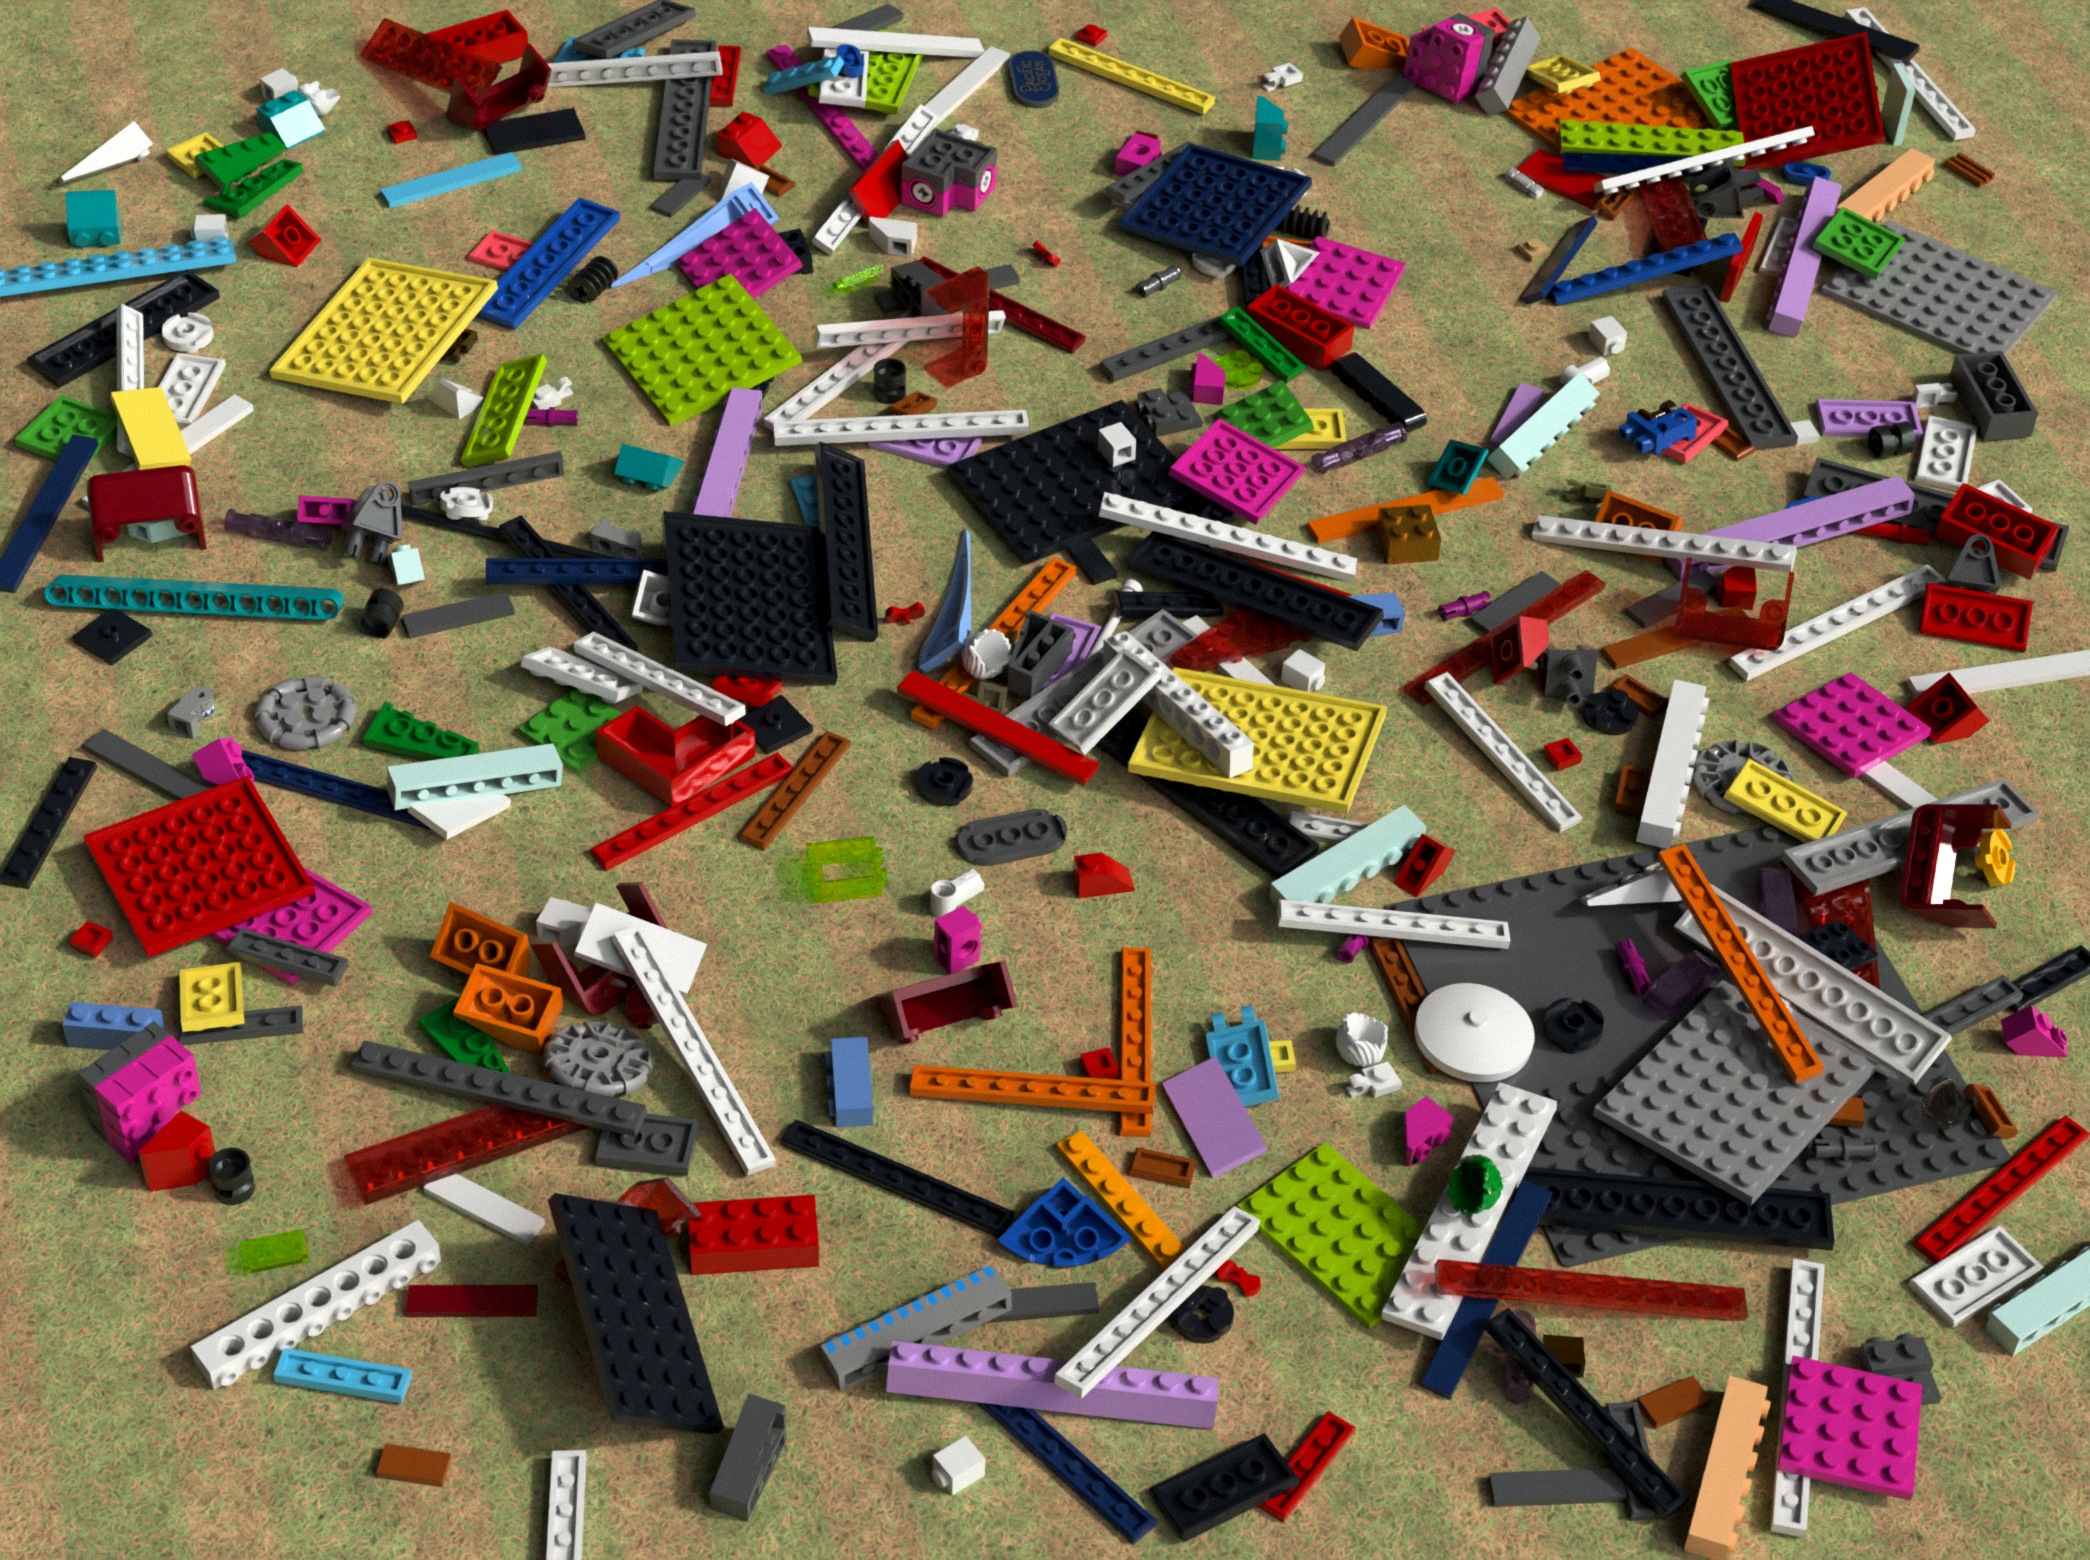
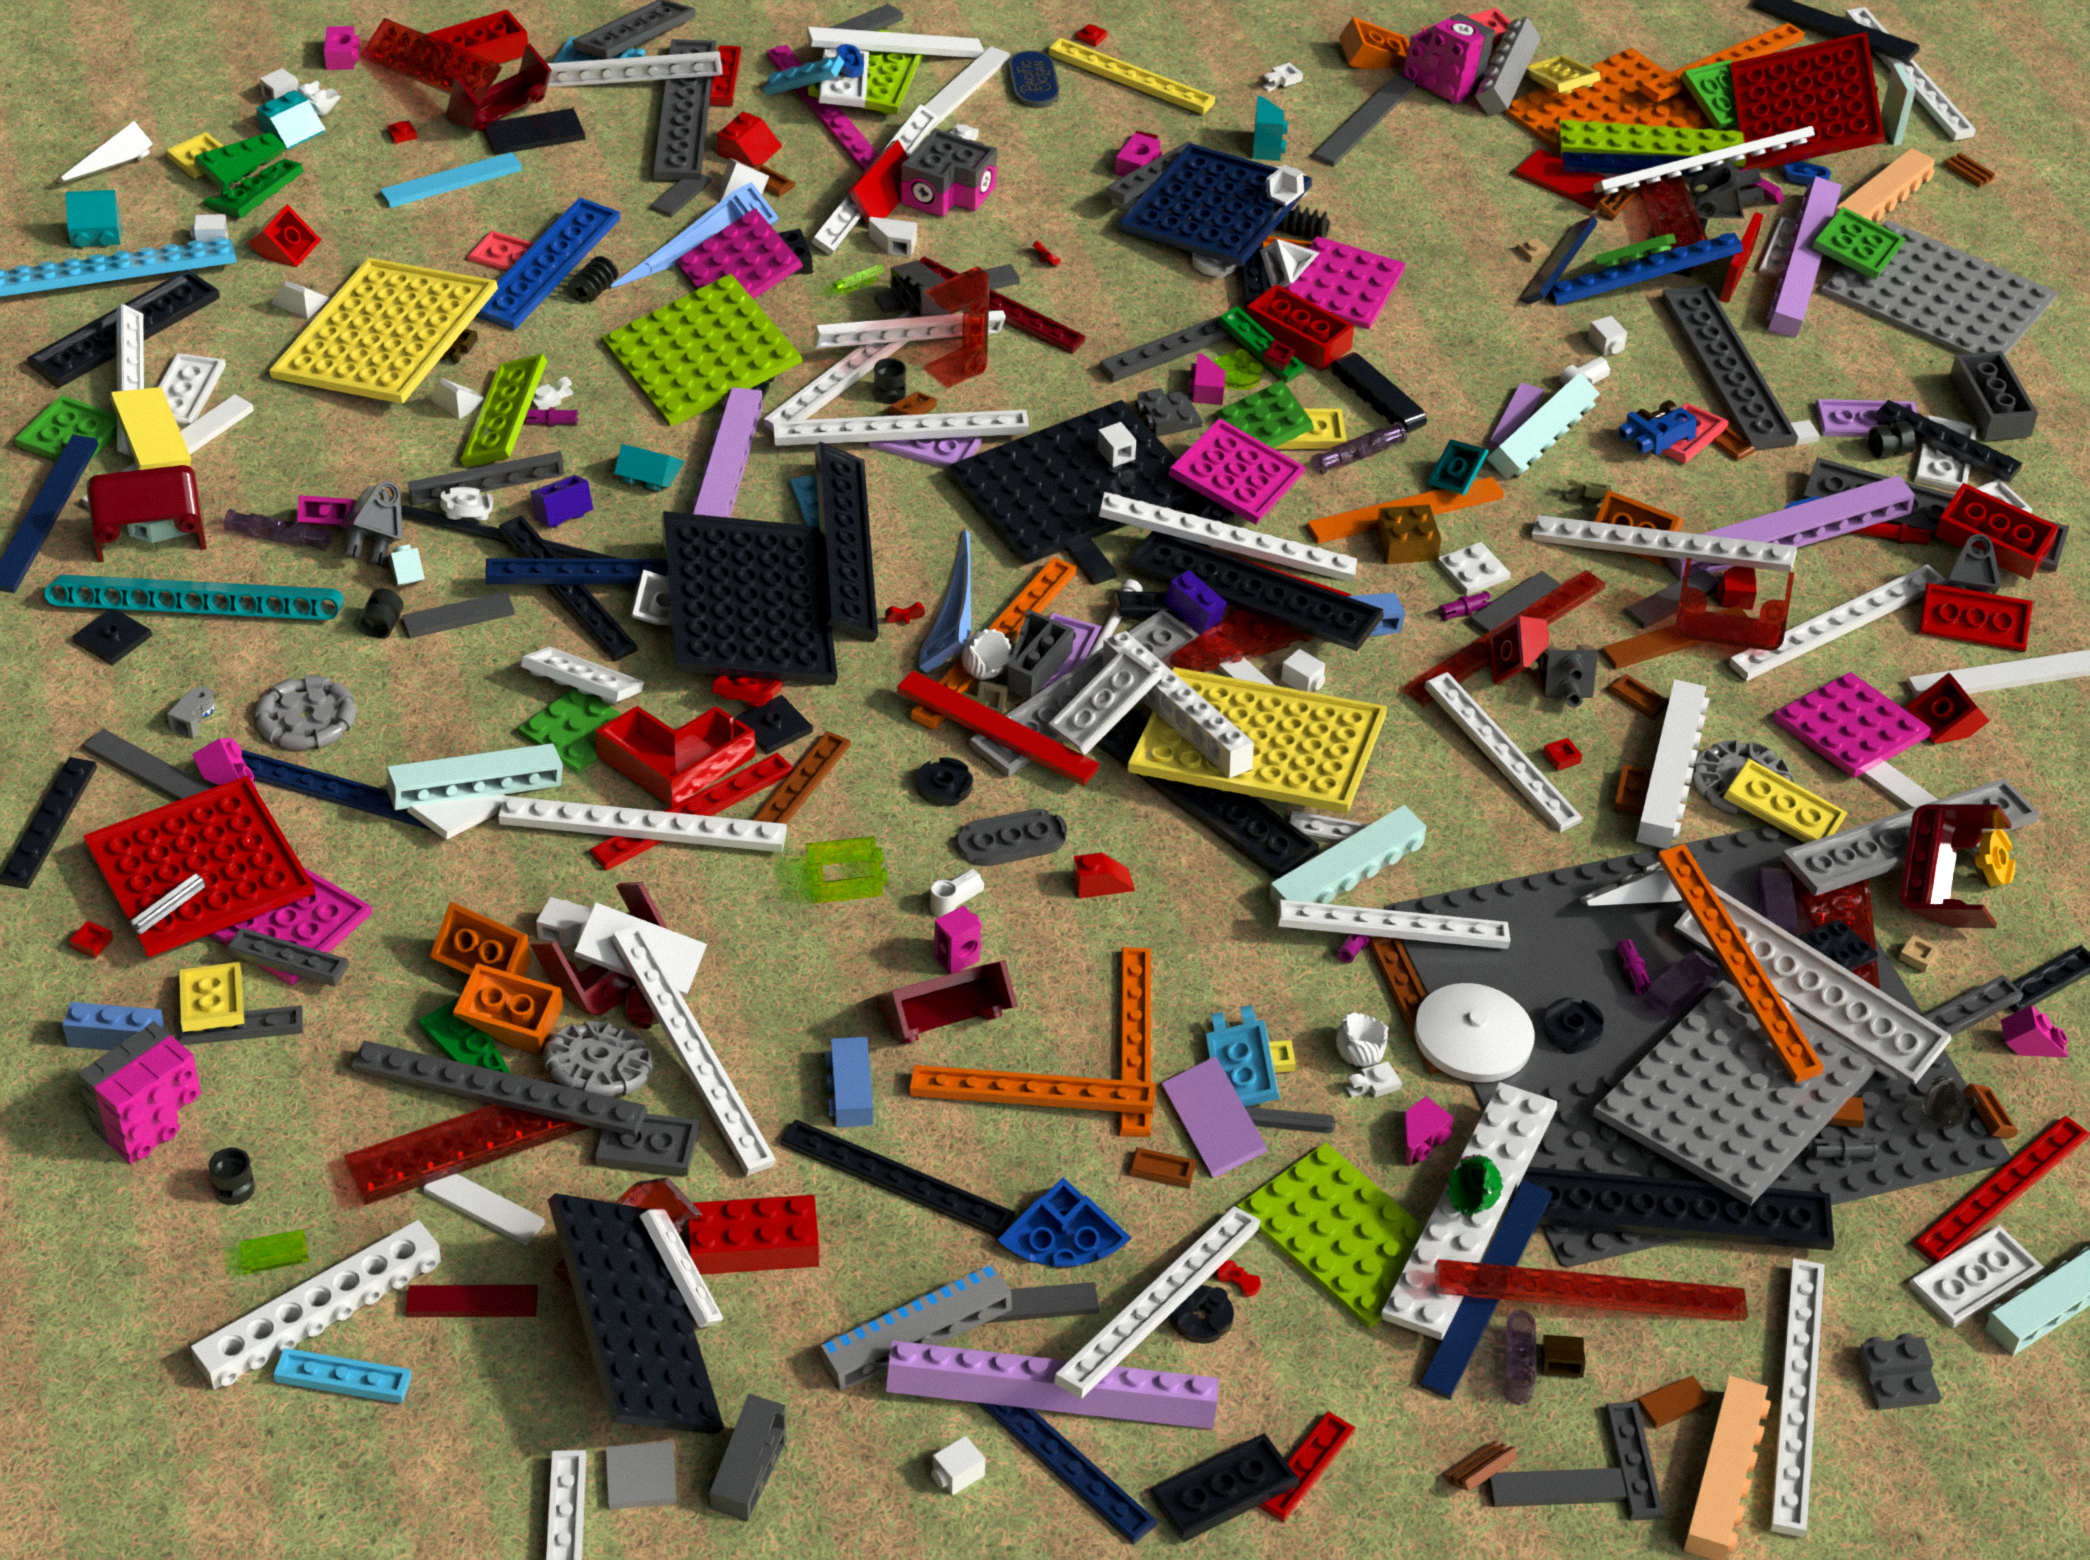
red slope [138,1110,216,1192] -> none
white plate [162,313,214,353] -> none
green wing [363,701,479,761] -> none
dark orange tile [376,1444,451,1487] -> none
white plate [573,632,746,726] -> none
light grey leg [591,518,642,559] -> none
light orange plate [1056,1130,1187,1272] -> none
red plate [1080,1047,1119,1079] -> none
dark grey pin [1135,265,1181,298] -> none
red slope [1394,833,1456,897] -> none
black tile [1483,1308,1689,1520] -> none
white axle [1505,167,1543,199] -> none
black plate [1583,690,1638,736] -> none
dark pink plate [1777,1355,1923,1500] -> none
white plate [1911,383,1957,409] -> none
none -> axle [129,874,205,935]
none -> white slope [271,281,332,319]
none -> dark pink brick [324,26,360,70]
none -> white plate [499,796,787,852]
none -> dark purple brick [530,475,594,527]
none -> light grey tile [606,1441,677,1510]
none -> white tile [640,1209,723,1328]
none -> dark purple brick [1164,570,1227,635]
none -> dark grey axle [1246,1107,1335,1133]
none -> dark red tile [1262,340,1296,371]
none -> white panel [1266,165,1304,206]
none -> white plate [1437,542,1511,595]
none -> dark orange tile [1445,1441,1518,1491]
none -> bright green plate [1595,234,1676,268]
none -> orange plate [1641,23,1805,102]
none -> black plate [1875,400,2022,483]
none -> tan plate [1898,935,1940,972]

